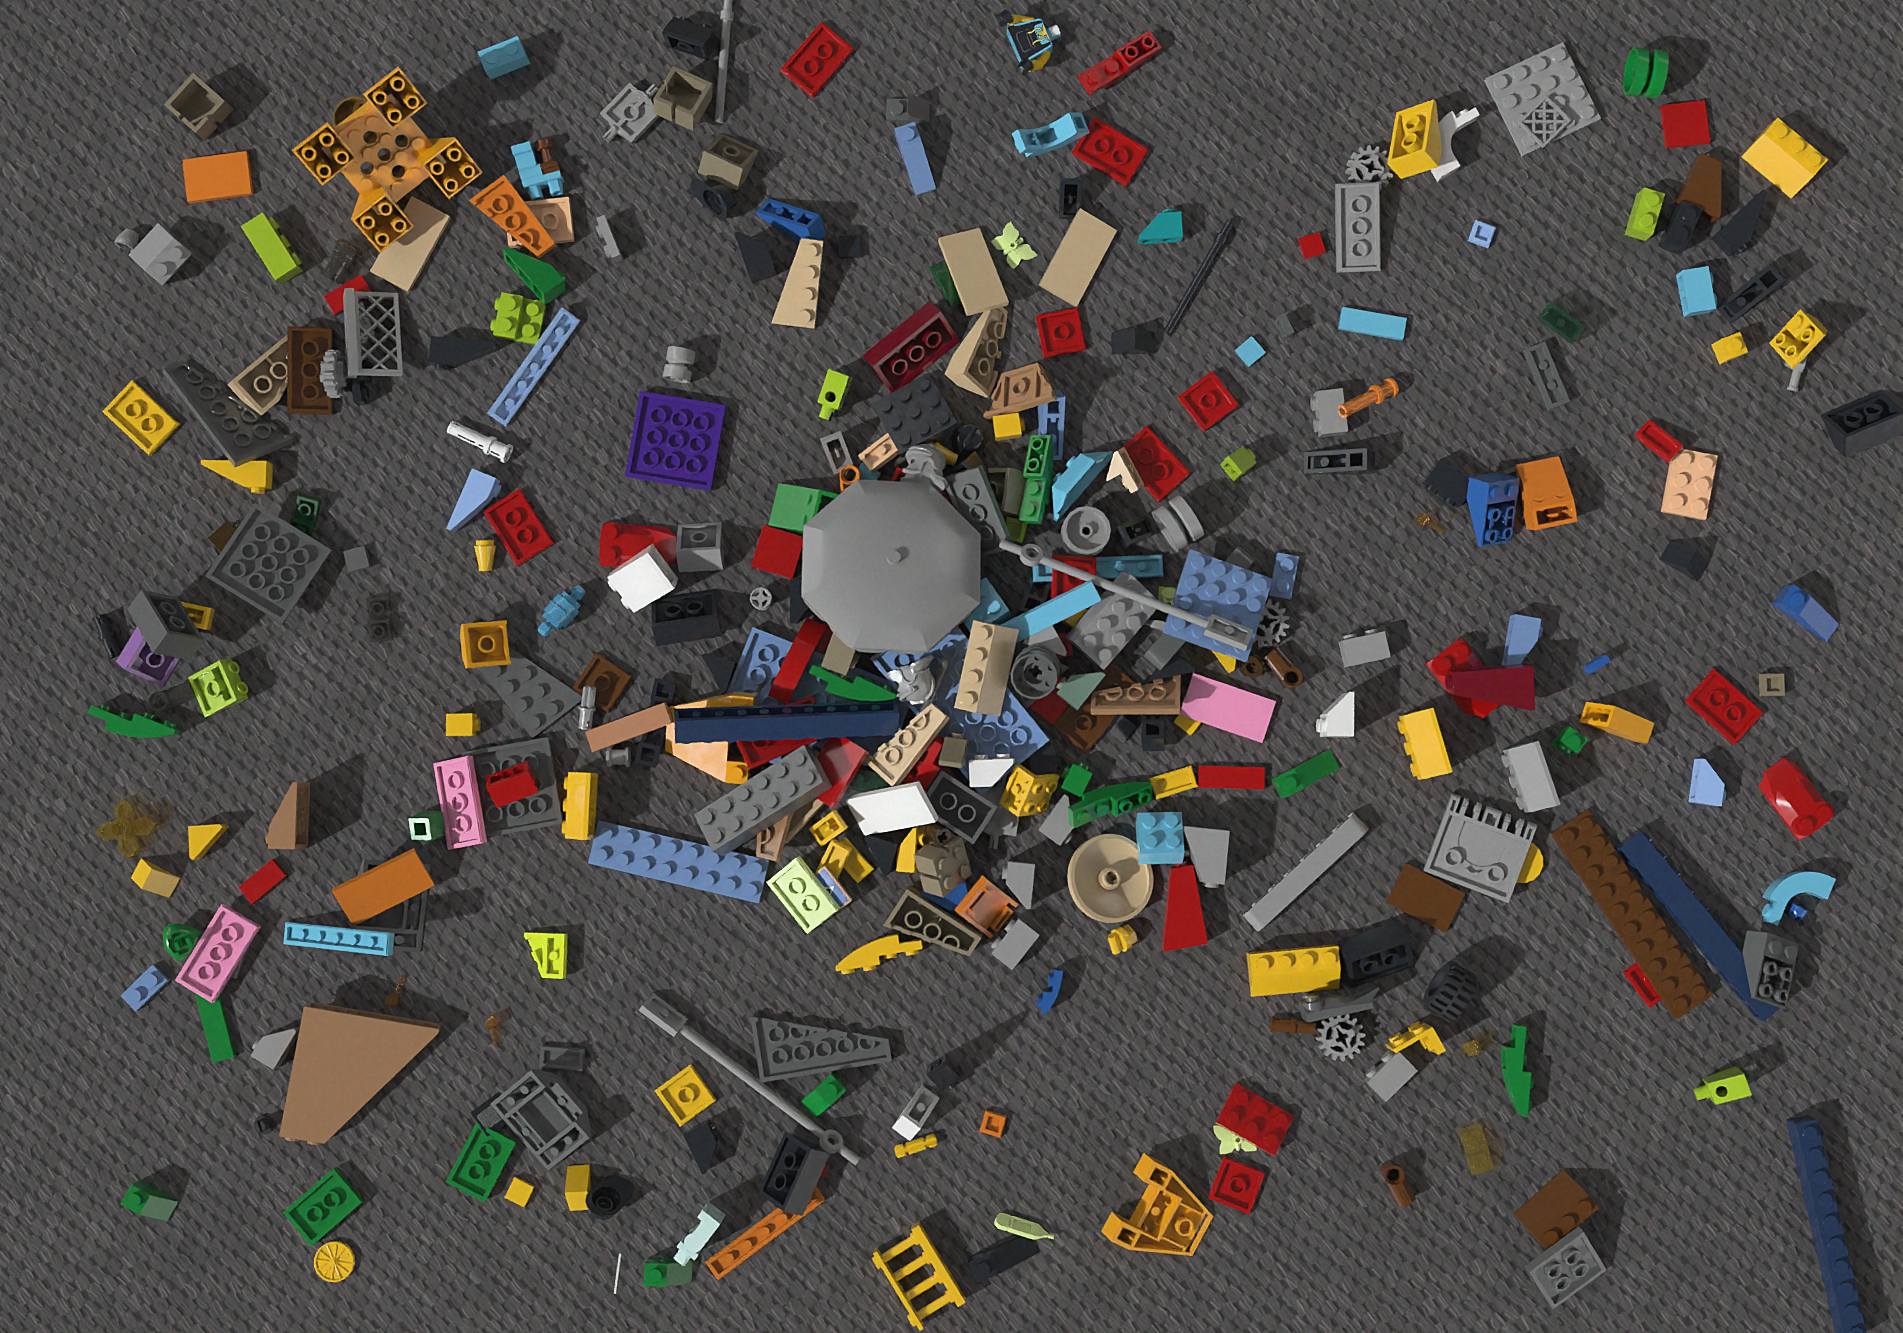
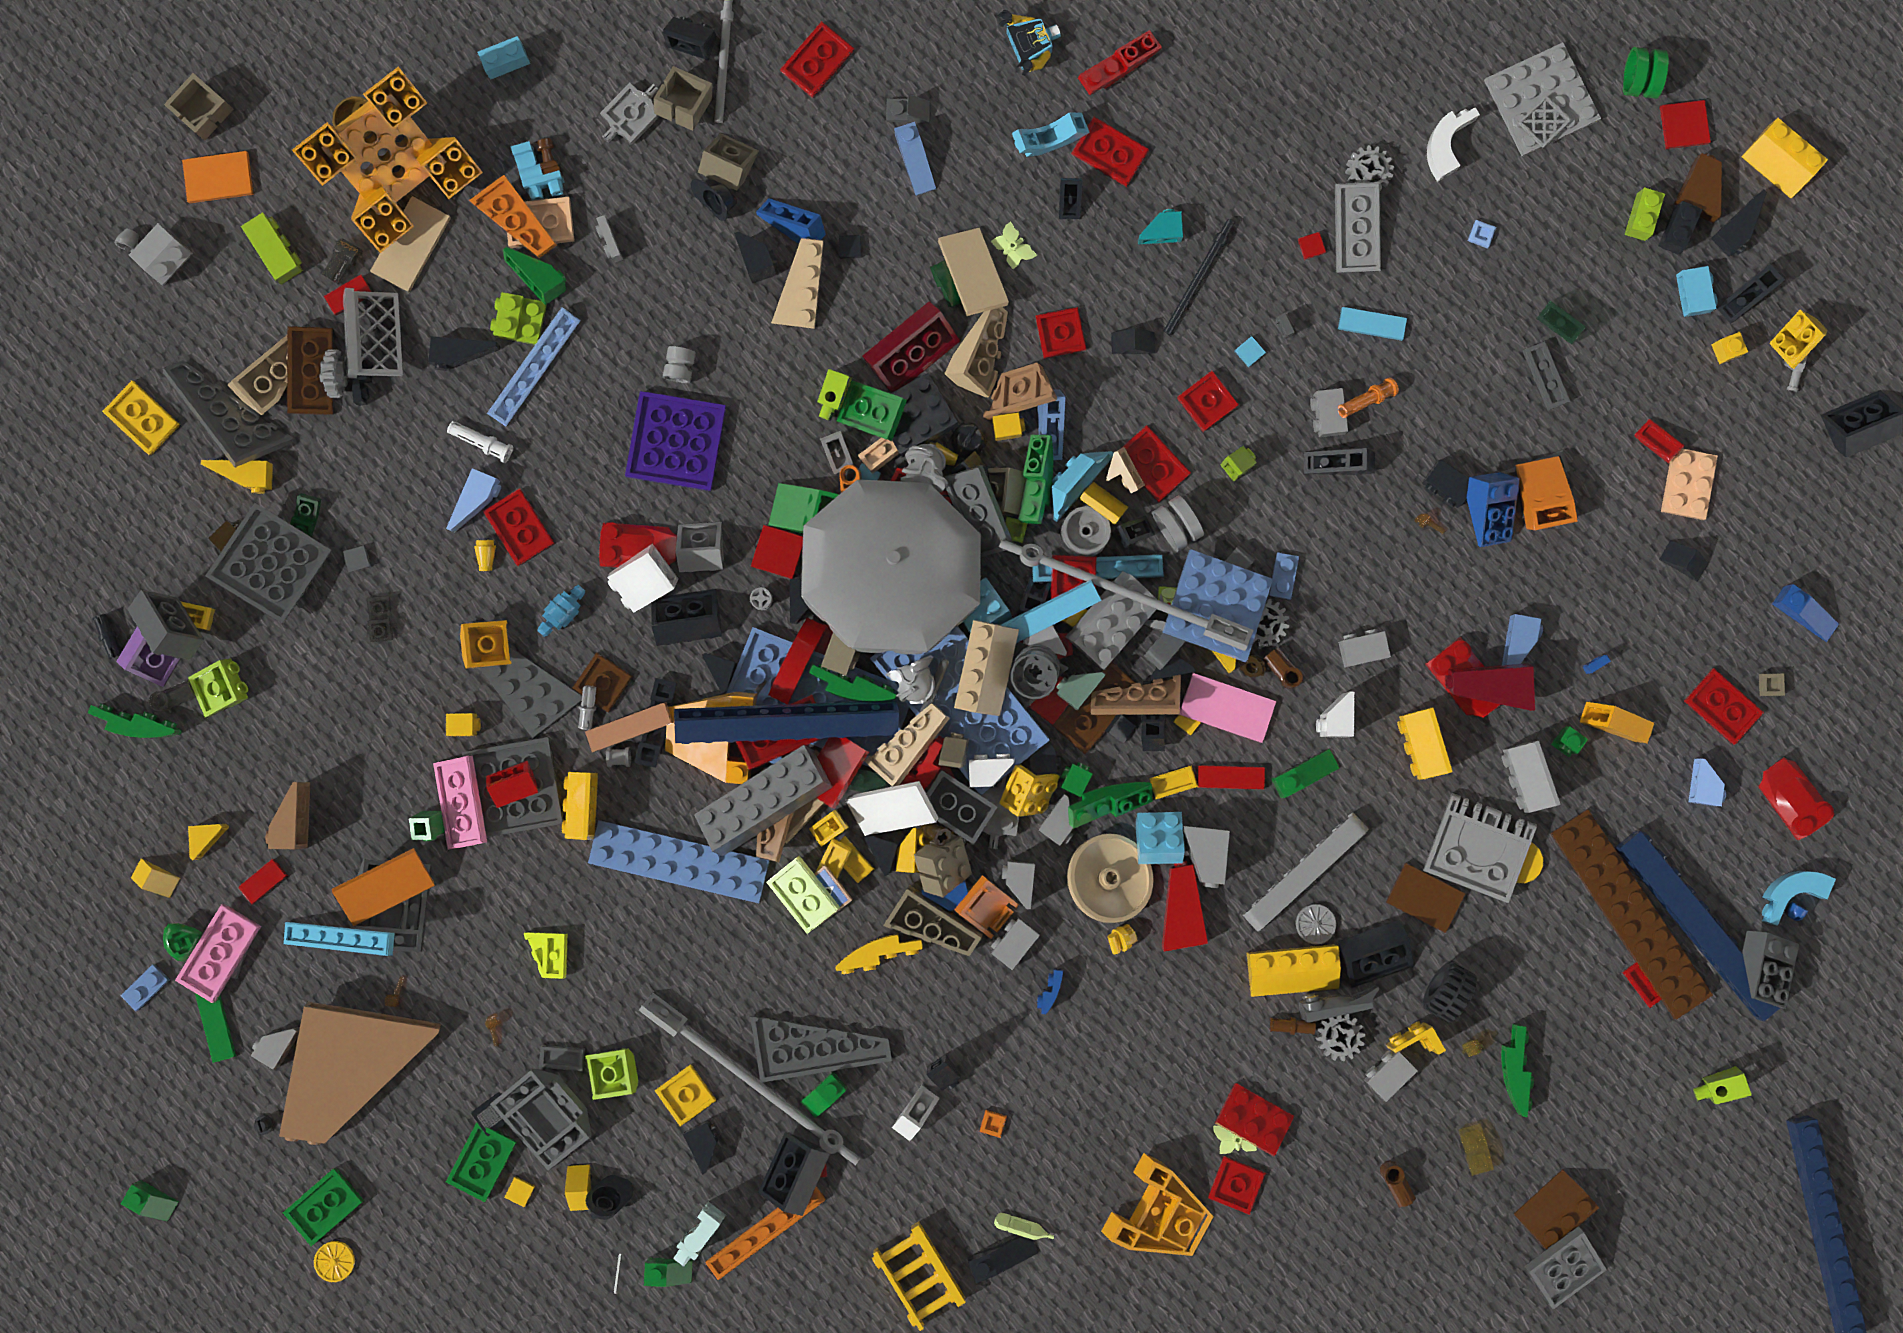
clear yellow plant [95,799,158,859] -> none
yellow axle [894,1134,938,1158] -> none
tan tile [1039,208,1117,307] -> none
yellow slope [1387,99,1442,179] -> none
none -> lime slope [585,1048,638,1100]
none -> green plate [837,380,907,441]
none -> yellow tile [1080,482,1128,524]
none -> light grey wheel [1296,904,1336,944]

